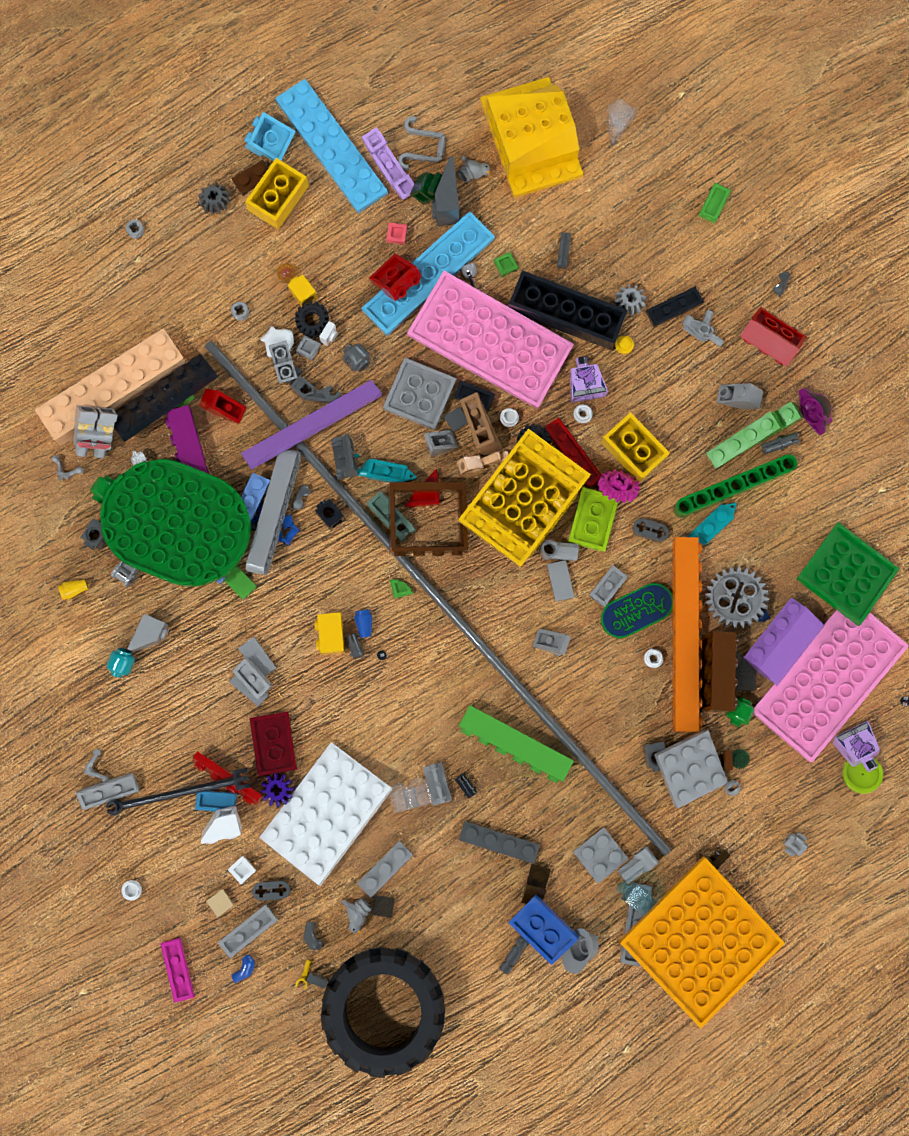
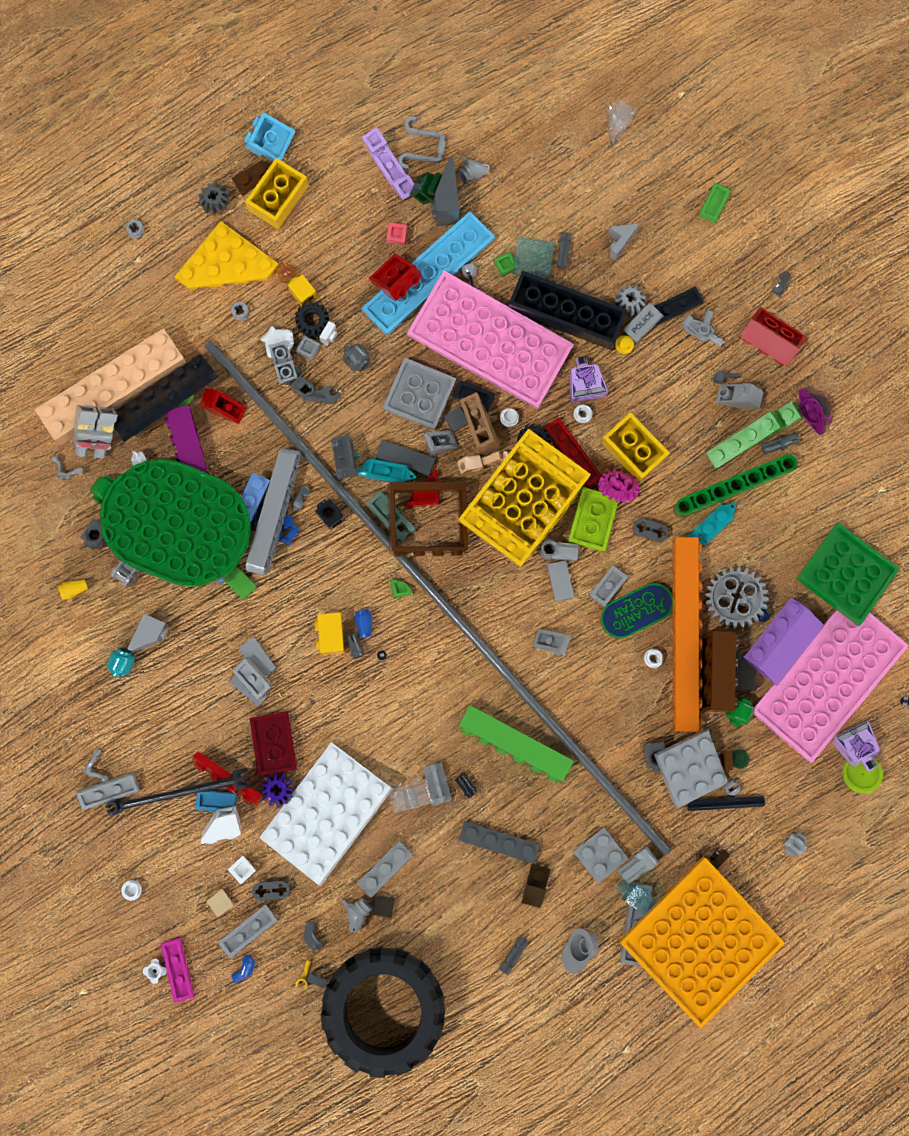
medium lavender tile [241,380,382,470] -> none
medium azure plate [275,79,388,214] -> none
yellow wedge [480,77,583,198] -> none
blue plate [508,894,580,965] -> none
none -> white plate [143,959,167,984]
none -> yellow plate [174,221,279,290]
none -> dark grey tile [375,440,435,477]
none -> clear light blue tile [513,237,553,280]
none -> light grey slope [608,224,638,261]
none -> light grey tile [623,303,663,343]
none -> black axle [687,796,765,811]
none -> dark grey hand [713,371,740,384]

